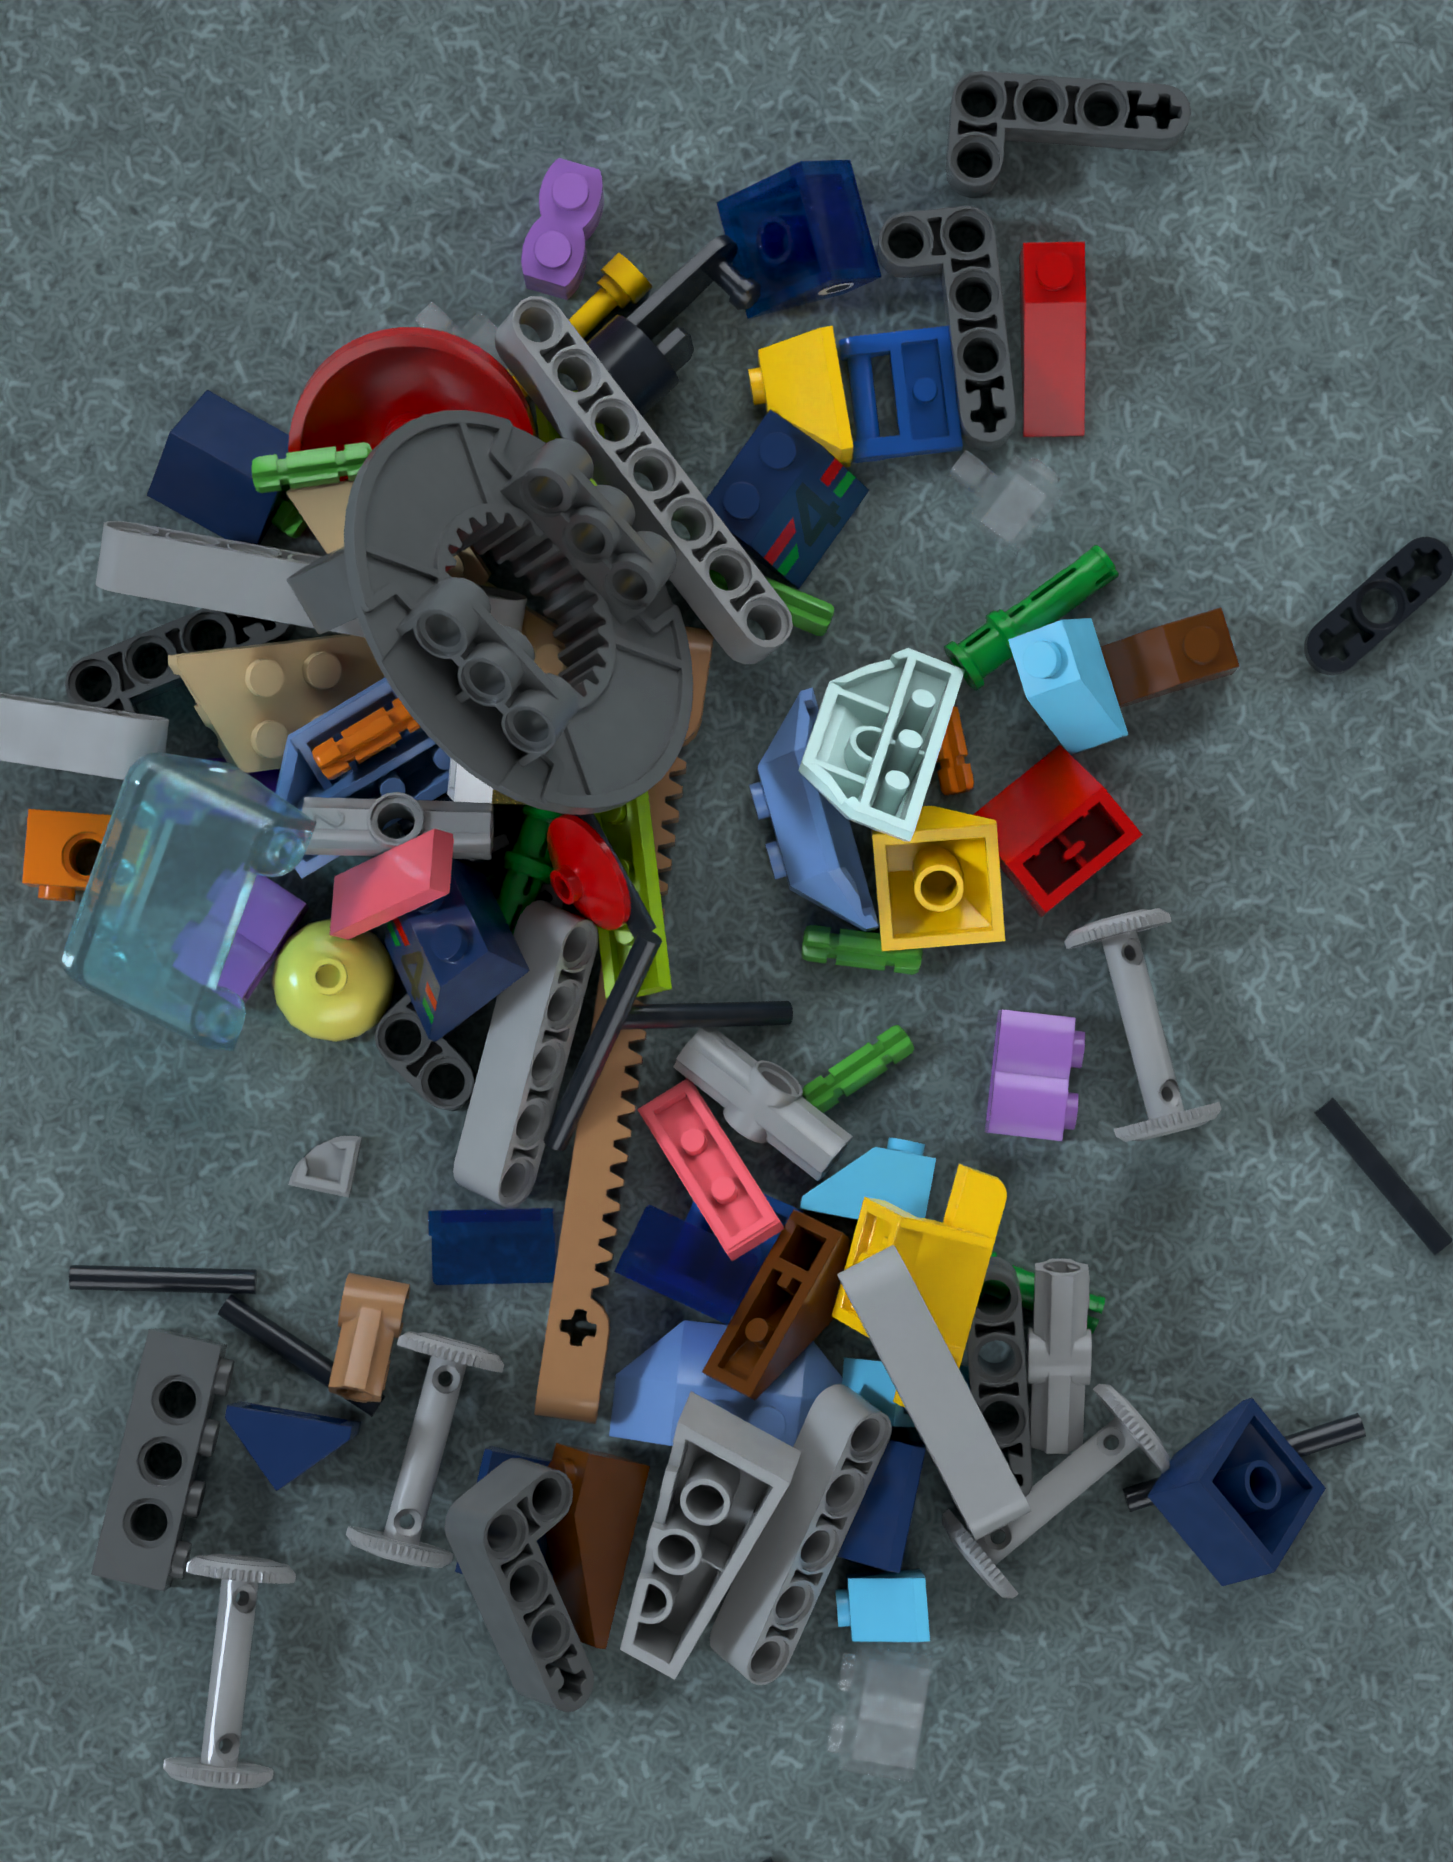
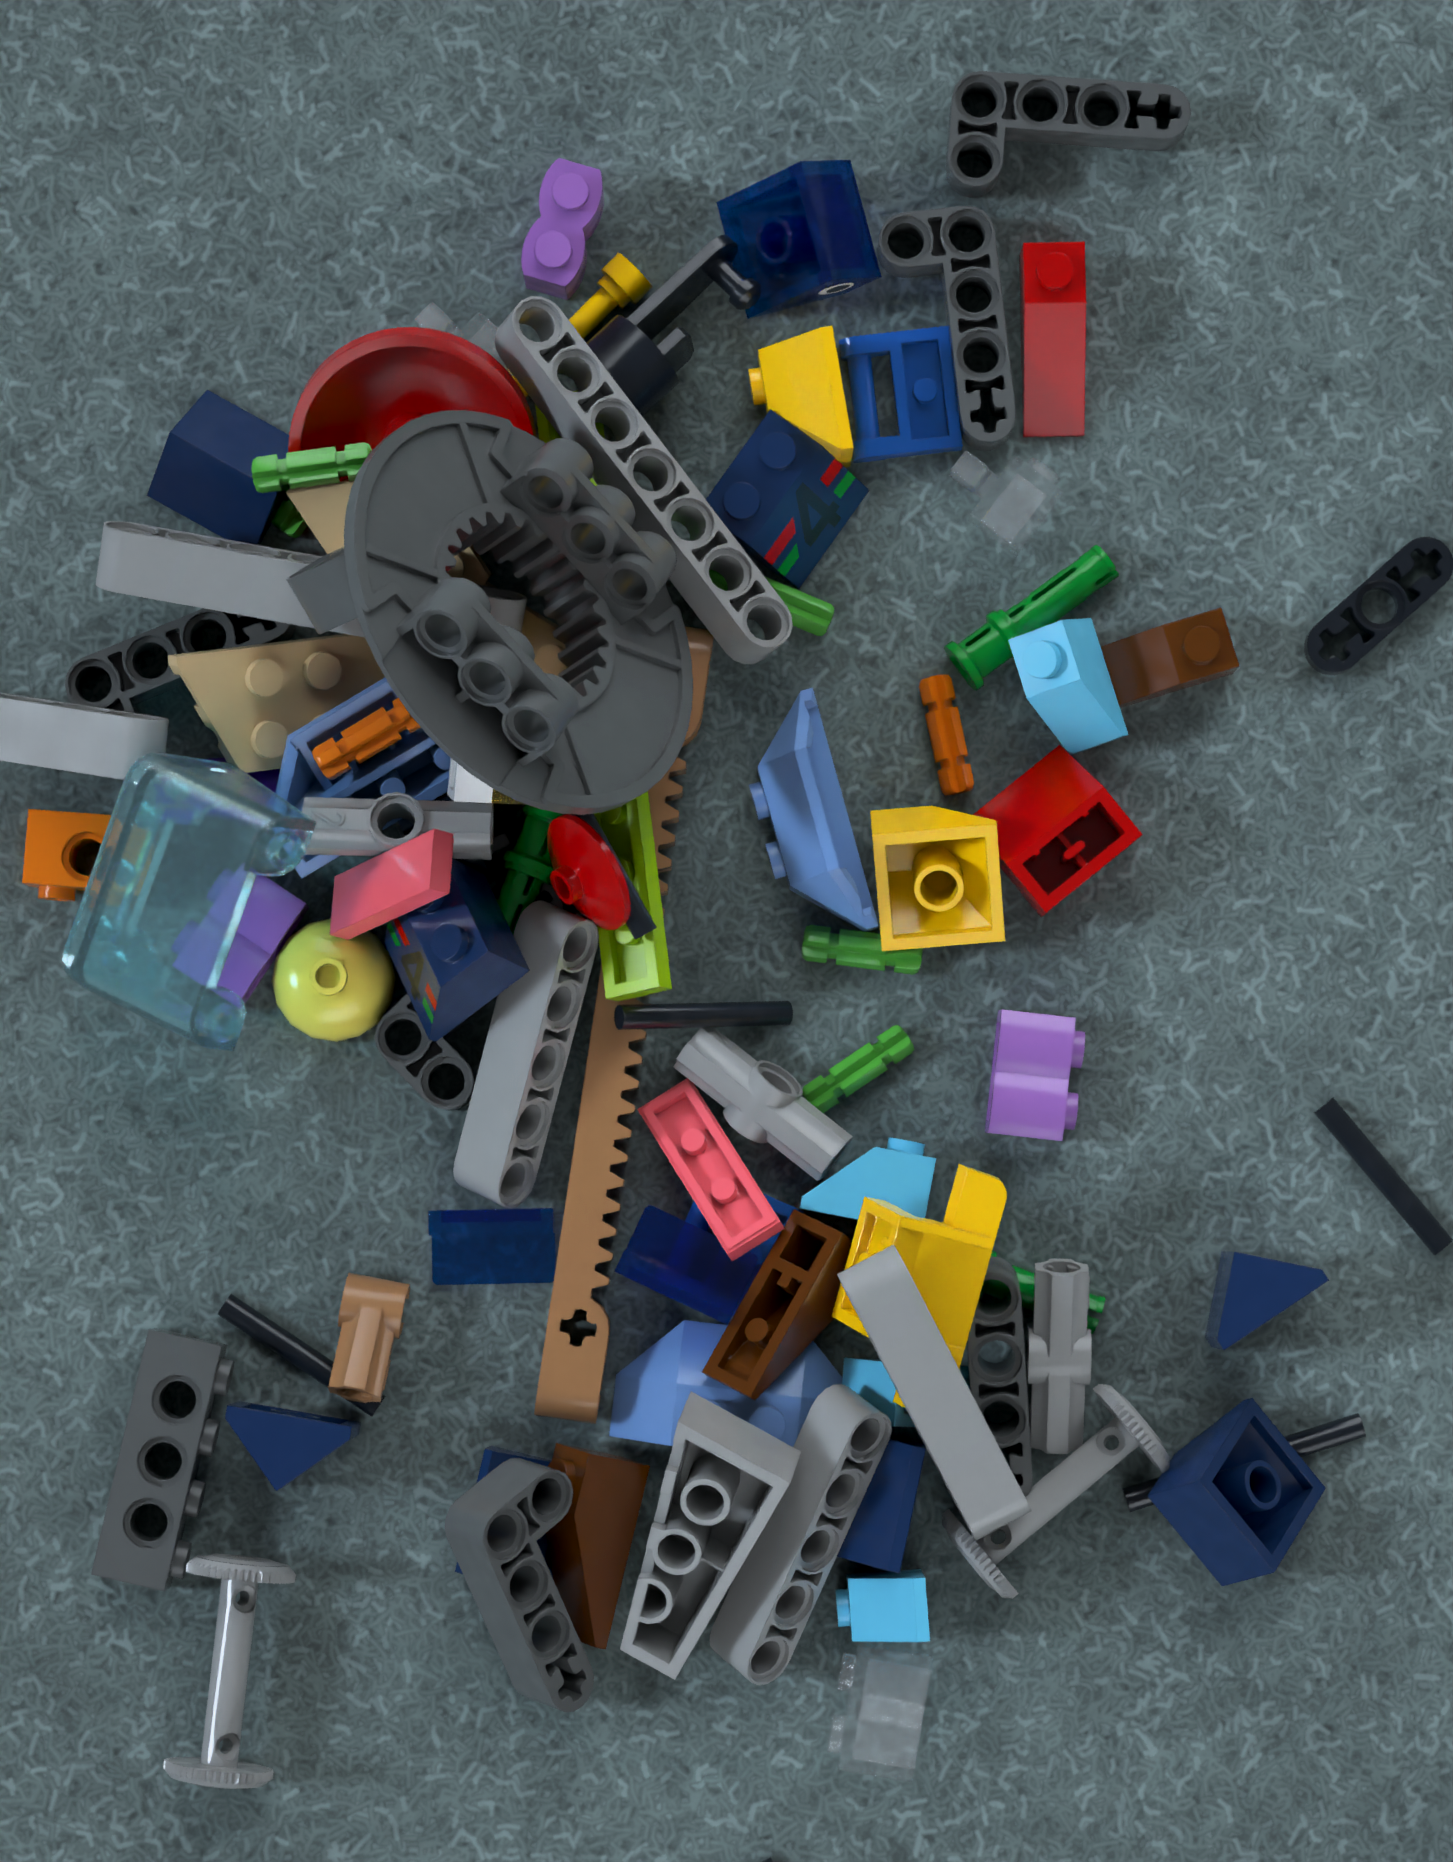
black bar [69,1265,257,1294] -> none
light grey tile [288,1136,363,1198] -> none
light grey hose [346,1331,504,1568] -> none
black bar [543,929,662,1151] -> none
light aqua wedge [798,648,965,842] -> none
light grey hose [1064,908,1221,1142] -> none
none -> dark blue slope [1205,1251,1329,1350]

